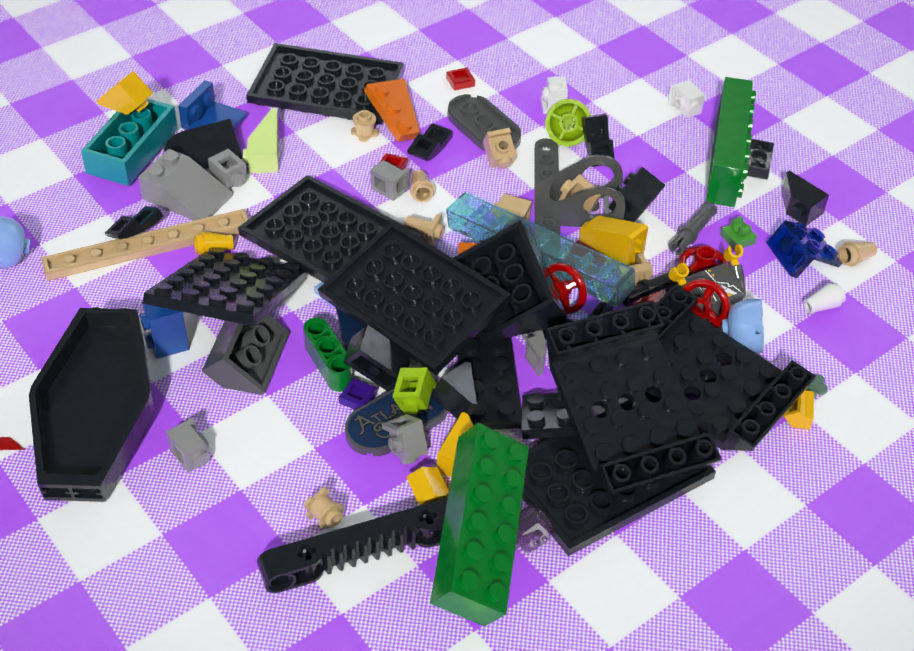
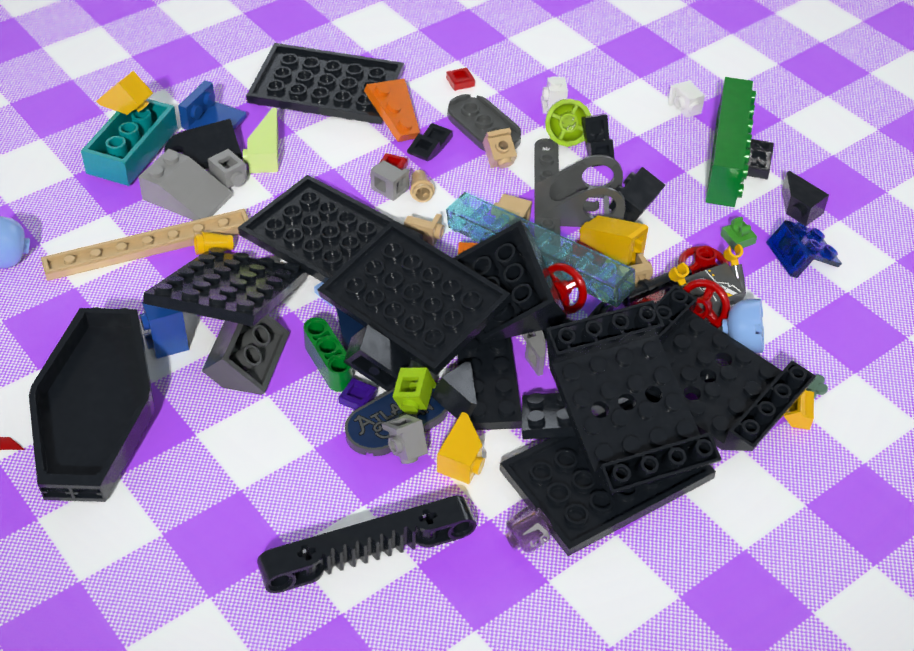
black slope [105,206,164,239] -> none
light grey brick [166,418,210,473] -> none
tan brick [304,487,344,529] -> none
tan brick [351,110,379,142] -> none
yellow piece [406,467,449,506] -> none
green brick [430,423,529,626] -> none
tan bracket [558,174,601,213] -> none
dark grey pin [669,202,717,255] -> none
white cone [803,283,846,314] -> none
tan cone [838,241,878,267] -> none

